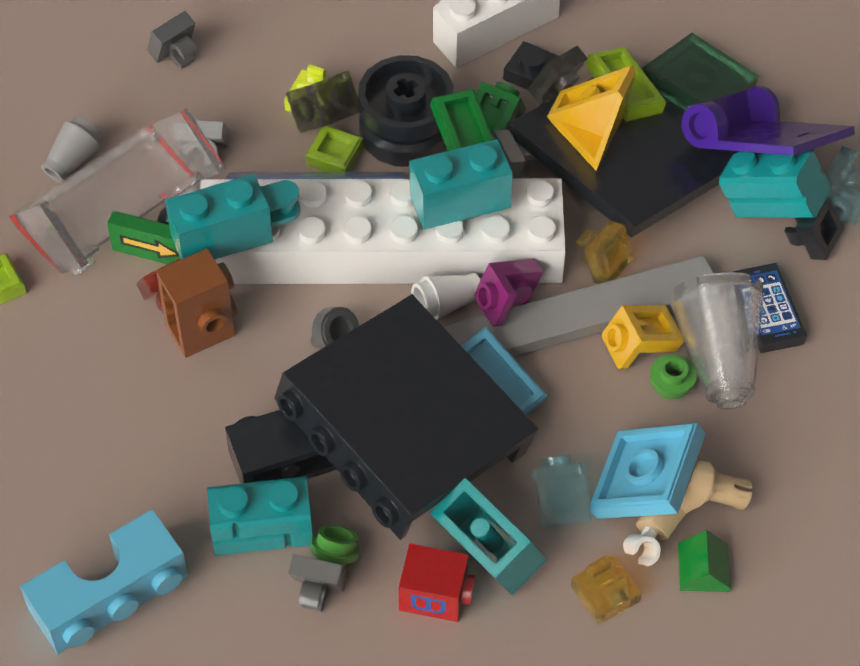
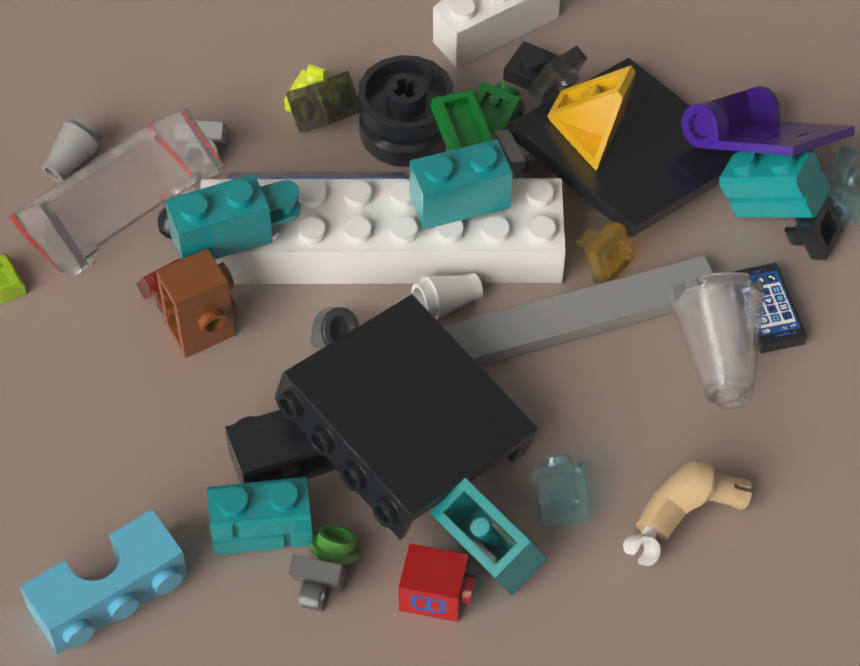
green tile [107,211,181,265] -> none
dark grey tile [147,11,197,69] -> none
lime tile [305,125,363,172] -> none
medium azure tile [461,327,547,416] -> none
magenta bracket [474,259,543,327] -> none
clear yellow tile [571,554,642,625] -> none
lime tile [585,47,666,122] -> none
medium azure tile [589,423,706,519] -> none
yellow bracket [601,305,685,369] -> none
clear green tile [642,33,759,110] -> none
bright green plate [649,354,697,399] -> none
green slope [678,529,731,592] -> none

